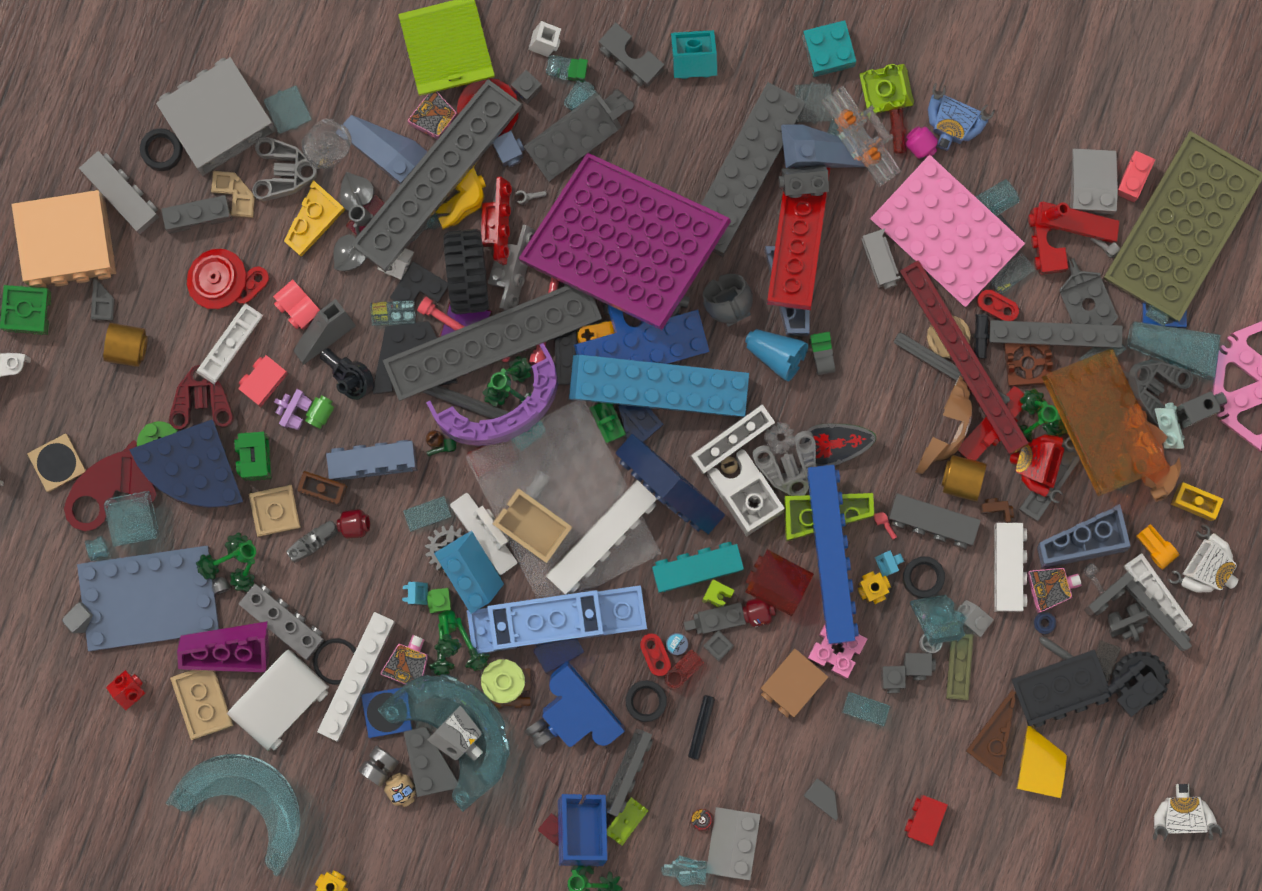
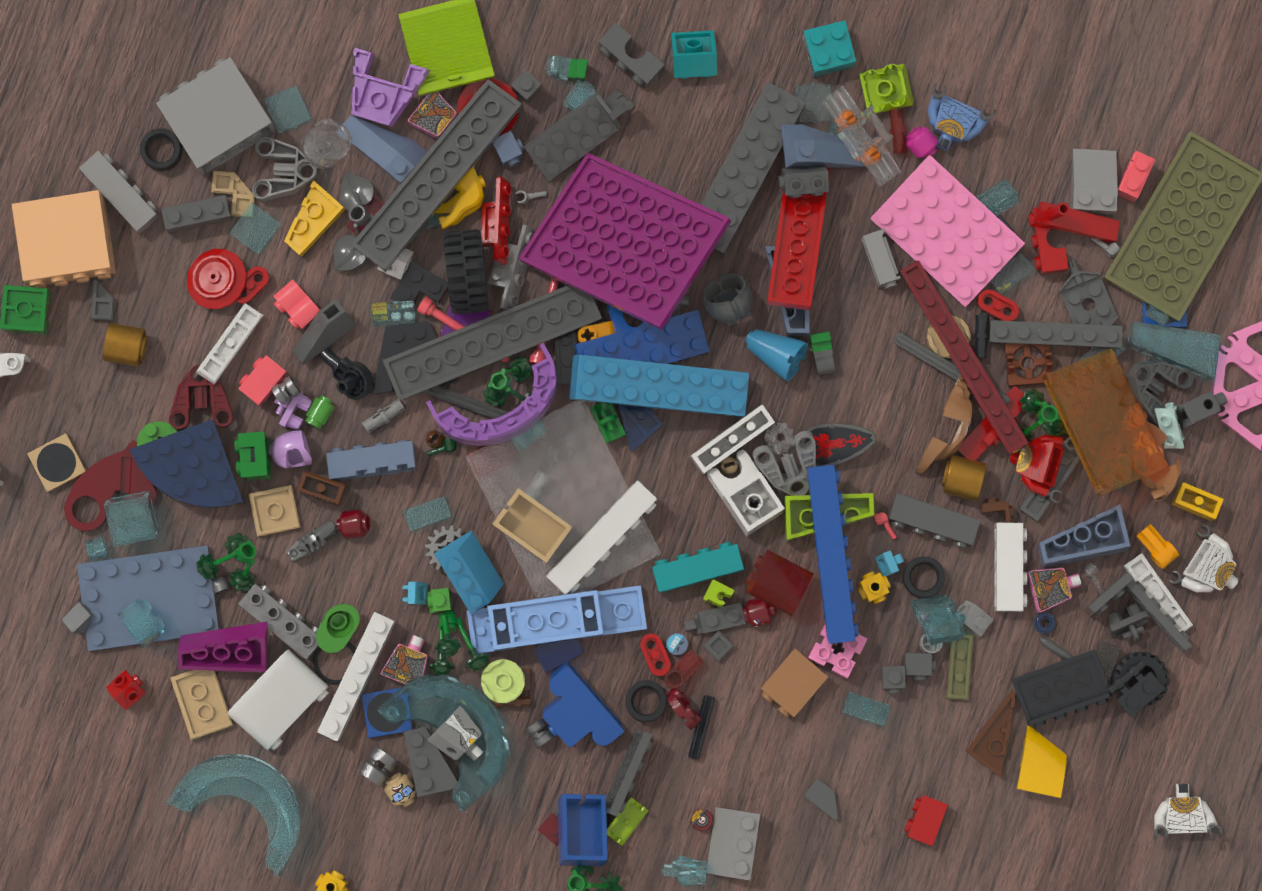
white bracket [450,493,517,575] -> none
white brick [528,21,561,57] -> none
dark blue brick [615,433,725,535] -> none
none -> clear light blue brick [117,598,165,649]
none -> clear light blue piece [229,202,280,254]
none -> lavender piece [269,430,312,469]
none -> flat silver wheel [271,376,302,406]
none -> bright green piece [316,604,360,653]
none -> medium lavender wing [352,48,430,127]
none -> light grey pin [361,399,405,434]
none -> dark red plate [666,688,702,730]

